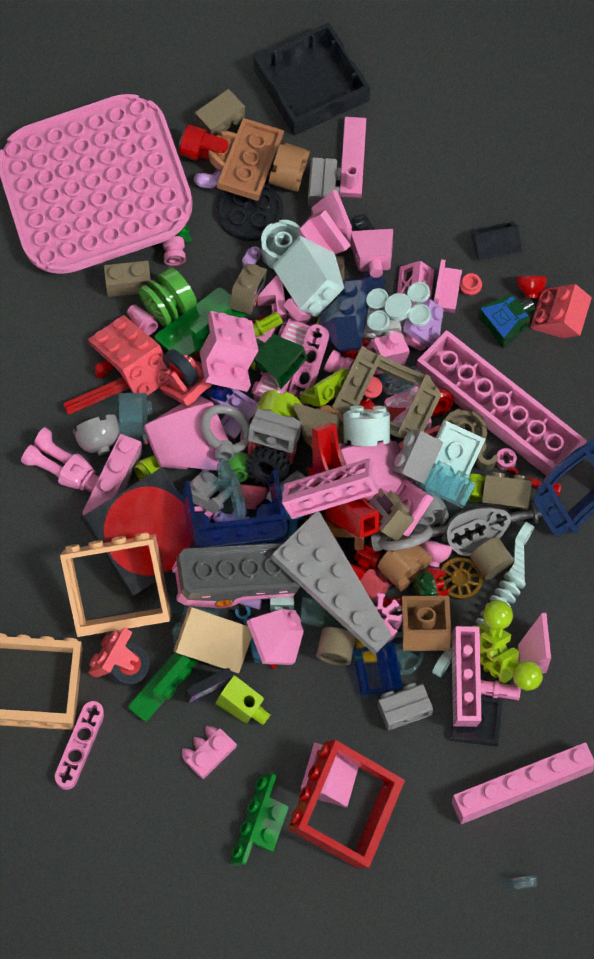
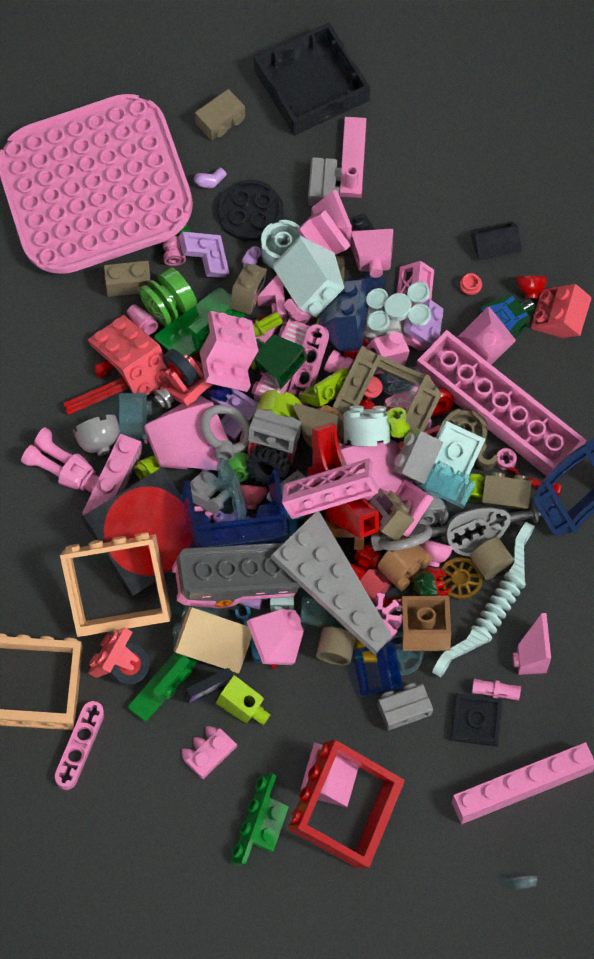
nougat plate [178,118,284,201] -> none
medium nougat brick [268,142,310,192] -> none
bright pink panel [434,259,462,313] -> none
bright pink brick [451,626,481,727] -> none
lime piece [476,600,543,691] -> none
none -> light grey plate [153,387,174,409]
none -> lavender plate [179,232,230,278]
none -> lime bush [386,407,410,438]
none -> bright pink slope [458,307,516,365]

